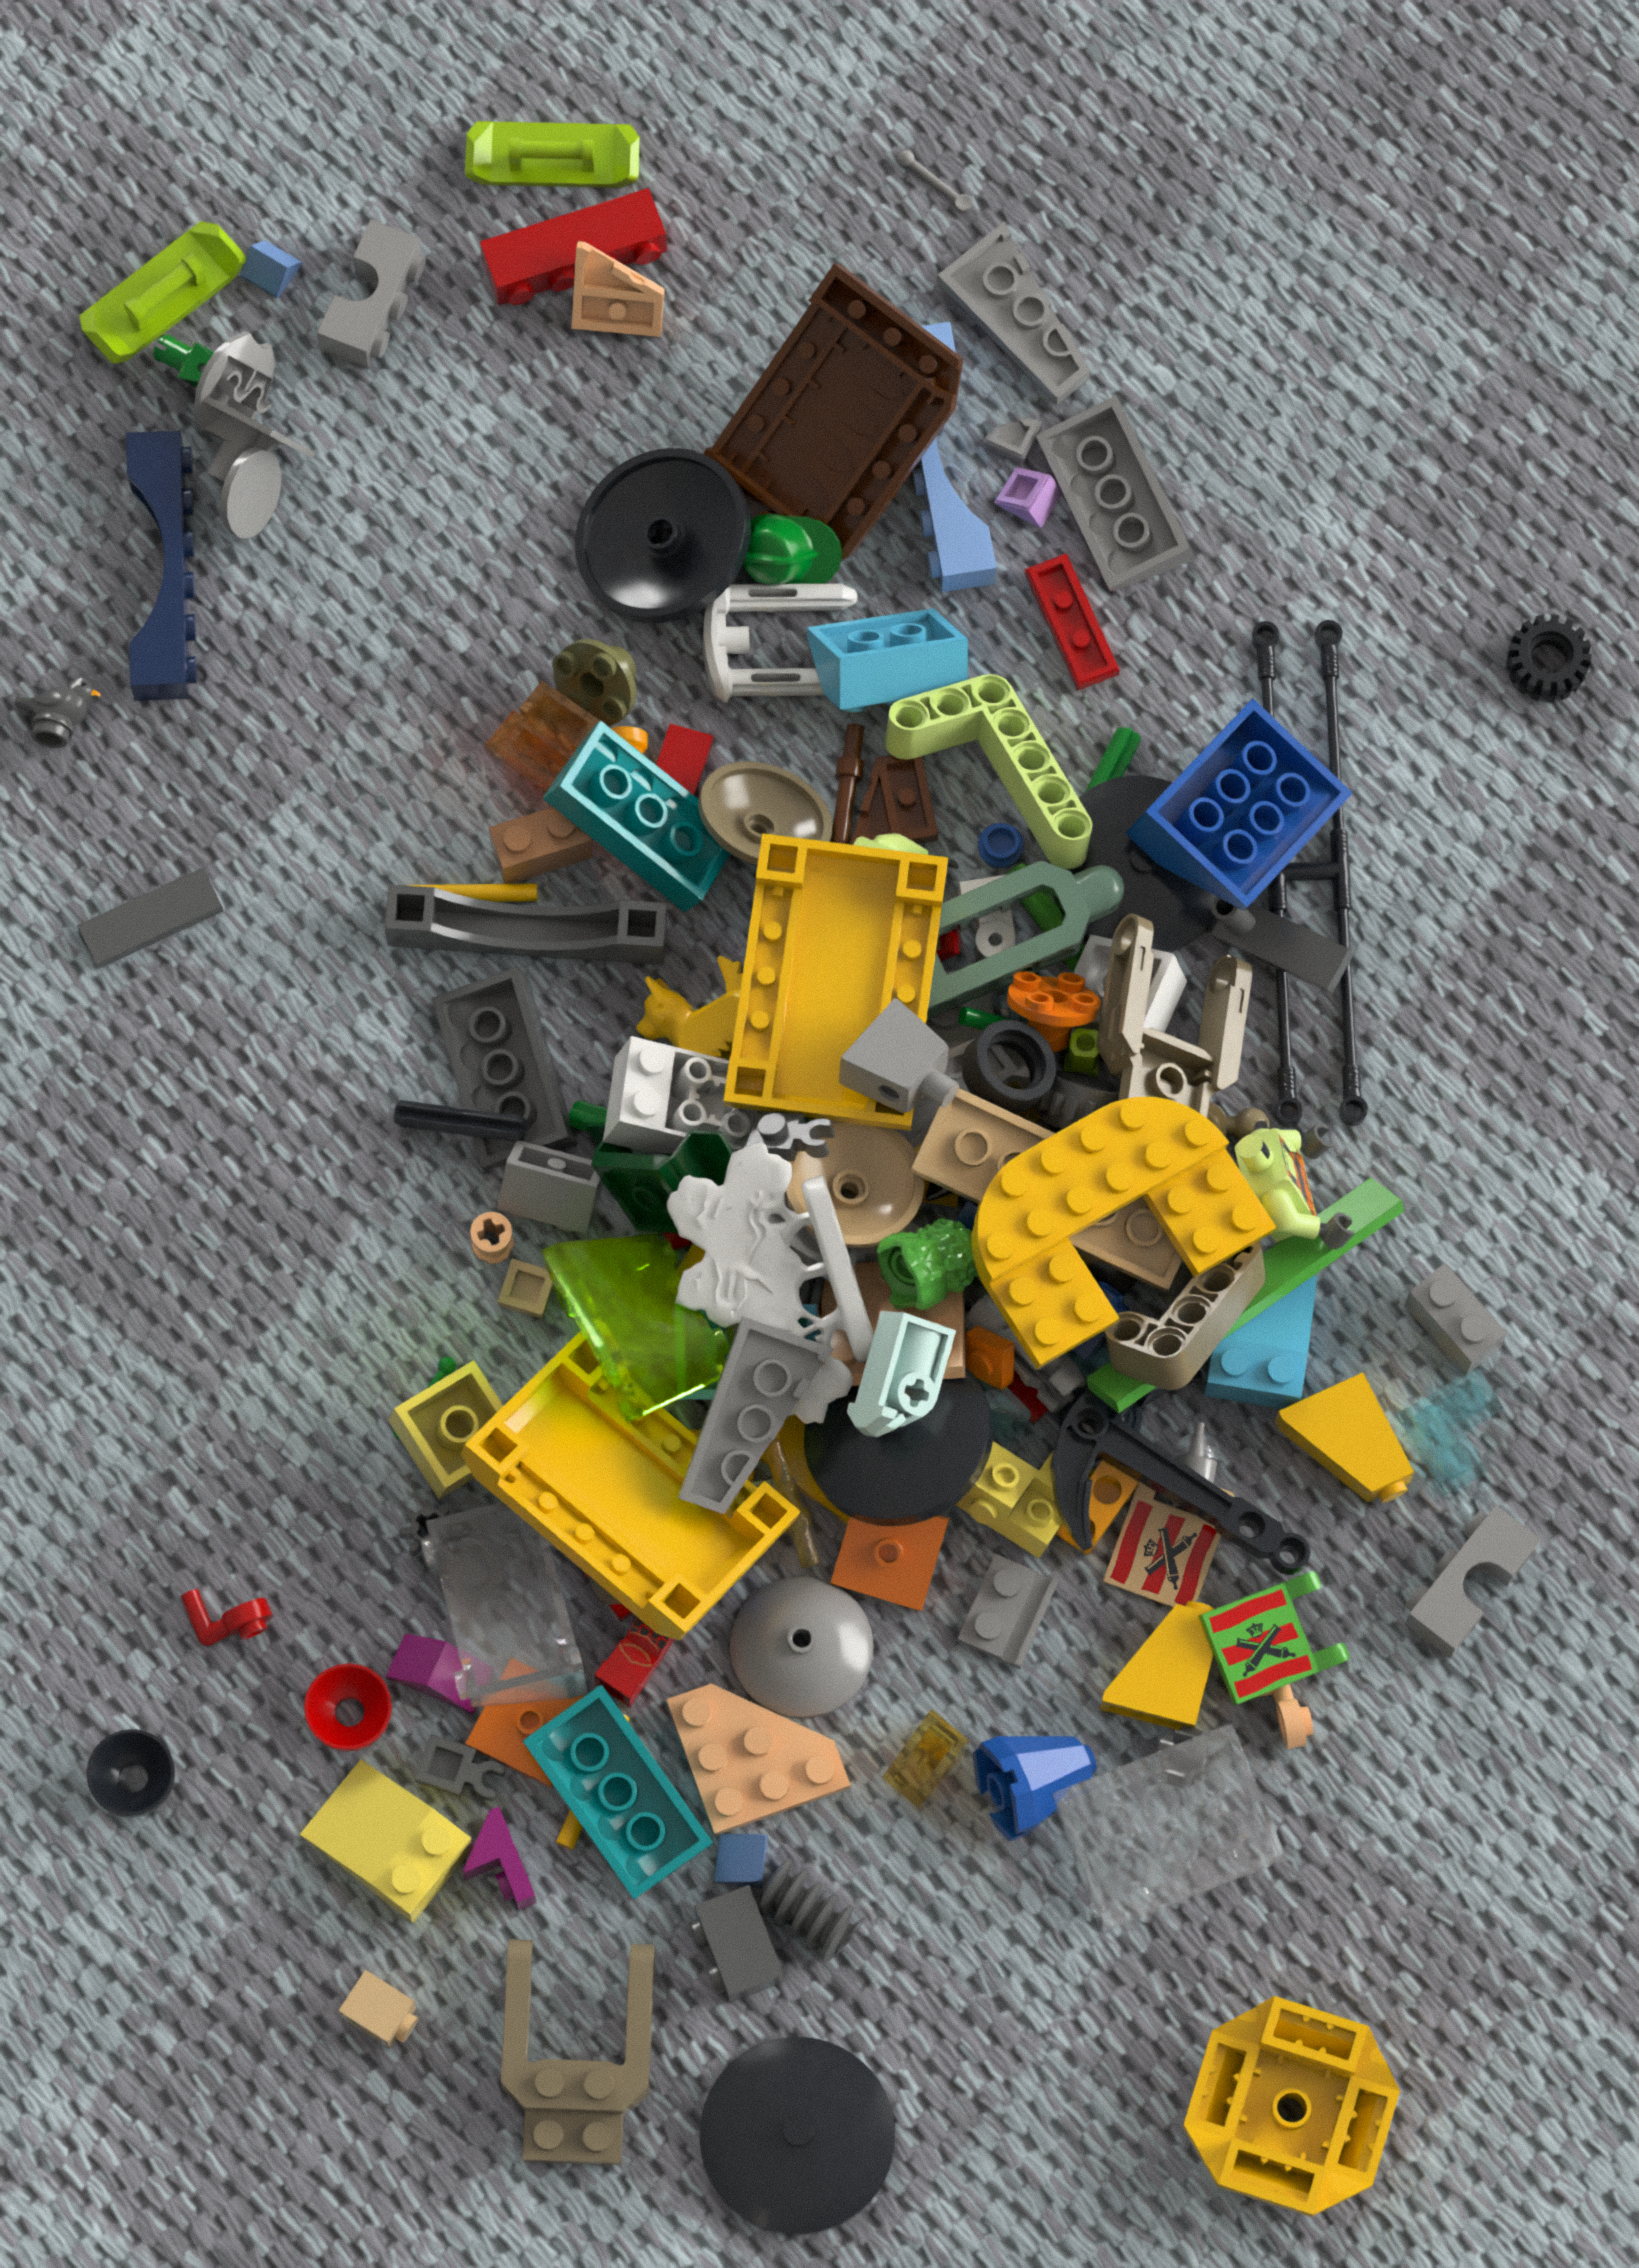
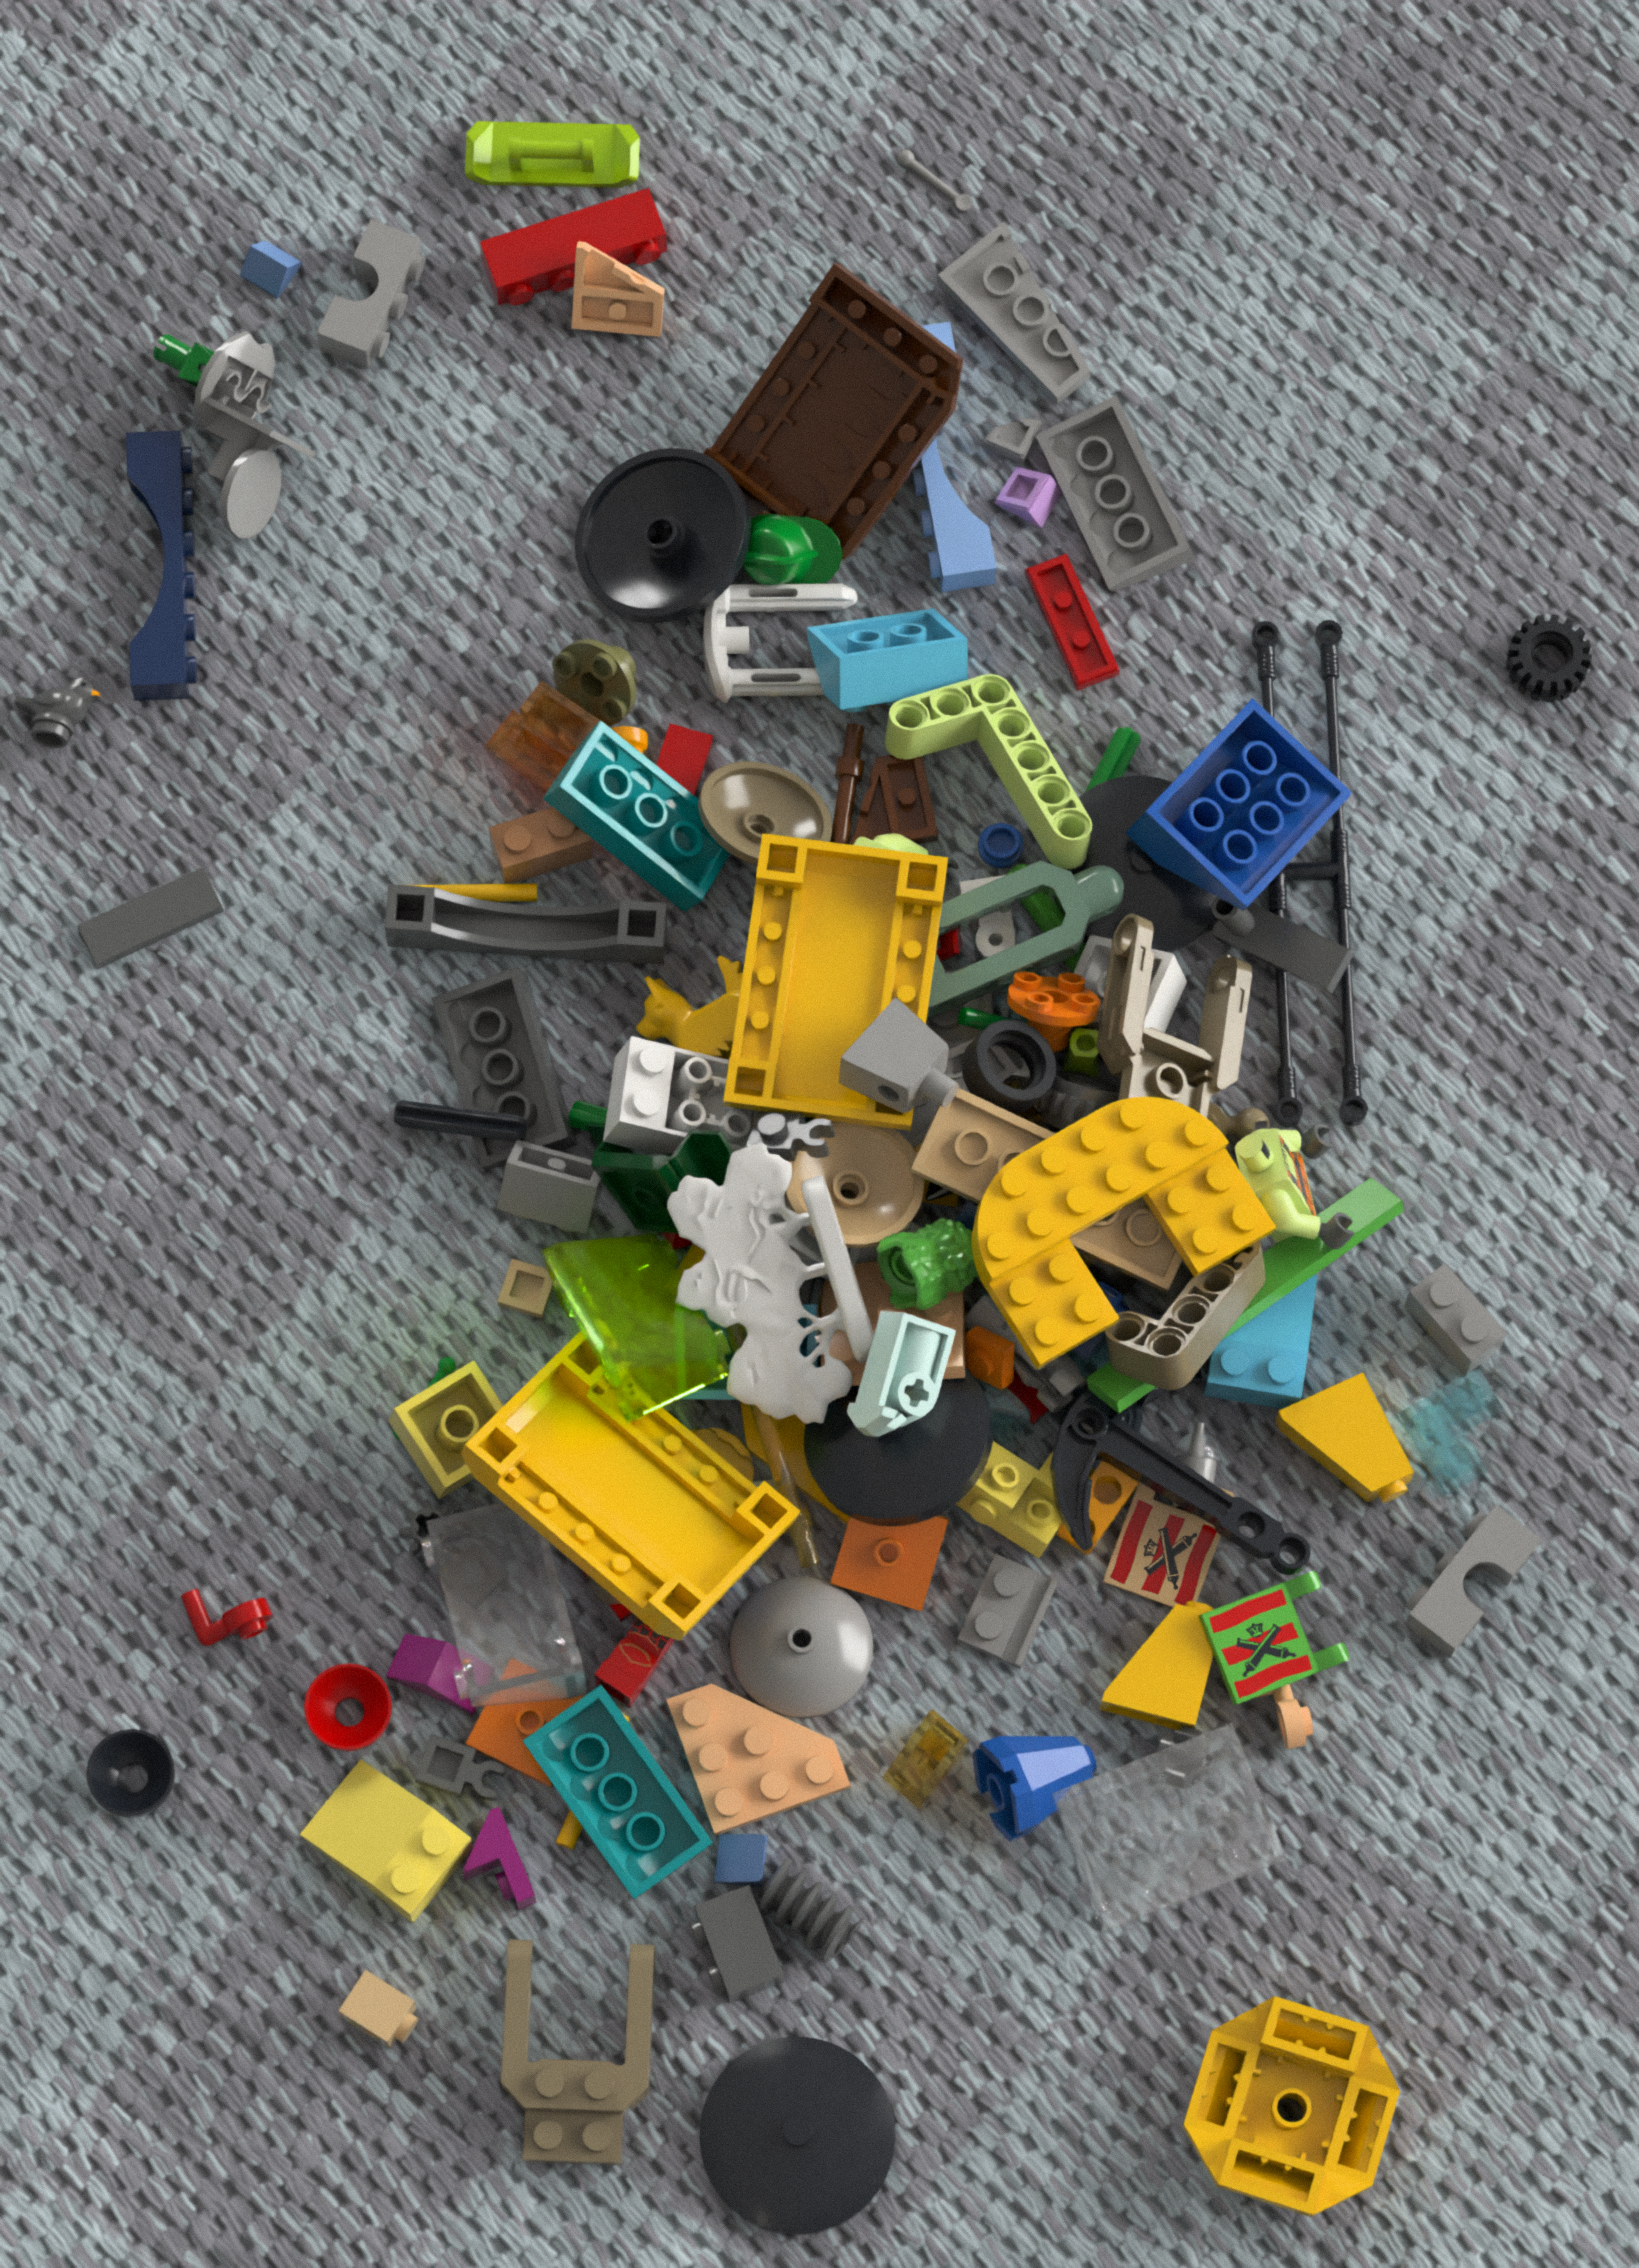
lime piece [79,221,246,364] -> none
light nougat bush [470,1212,514,1264] -> none
light grey wing [677,1316,833,1514] -> none

